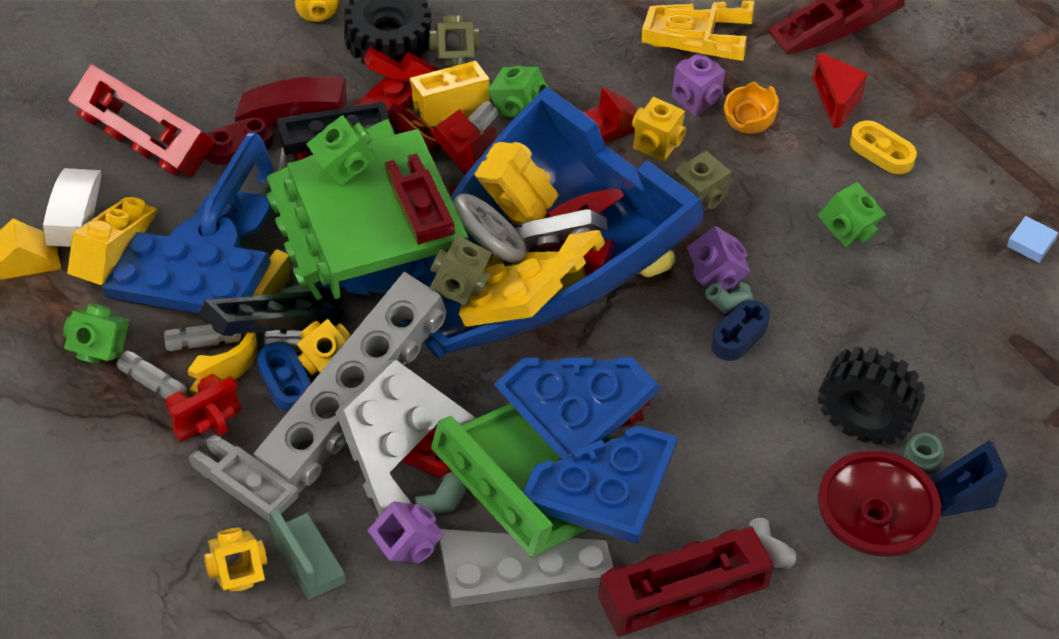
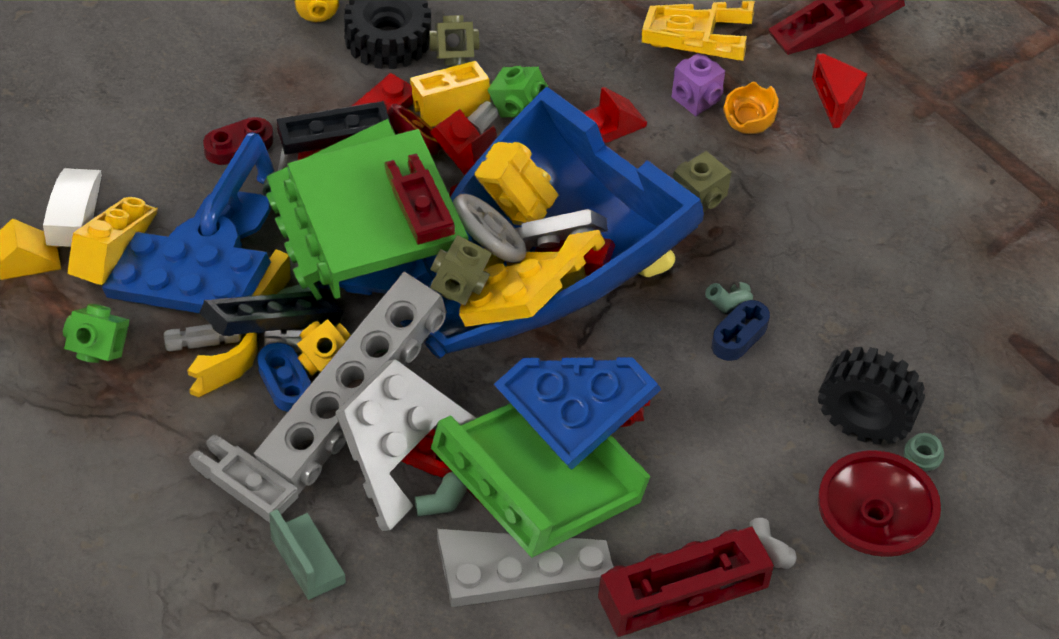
brick [68,64,215,178] -> none
light grey axle [117,351,187,399] -> none
red hips [165,373,242,443] -> none
yellow brick [204,527,267,592] -> none
dark red slope [235,76,347,127] -> none
bright green brick [307,115,377,186] -> none
red slope [363,46,438,82] -> none
medium lavender brick [367,501,444,564] -> none
blue plate [523,425,678,544] -> none
red slope [544,189,624,218] -> none
yellow brick [632,97,686,162] -> none
medium lavender brick [687,226,751,290] -> none
bright green brick [818,182,886,248] -> none
yellow plate [850,120,917,174] -> none
dark blue slope [931,440,1007,517] -> none
light blue tile [1007,216,1058,263] -> none

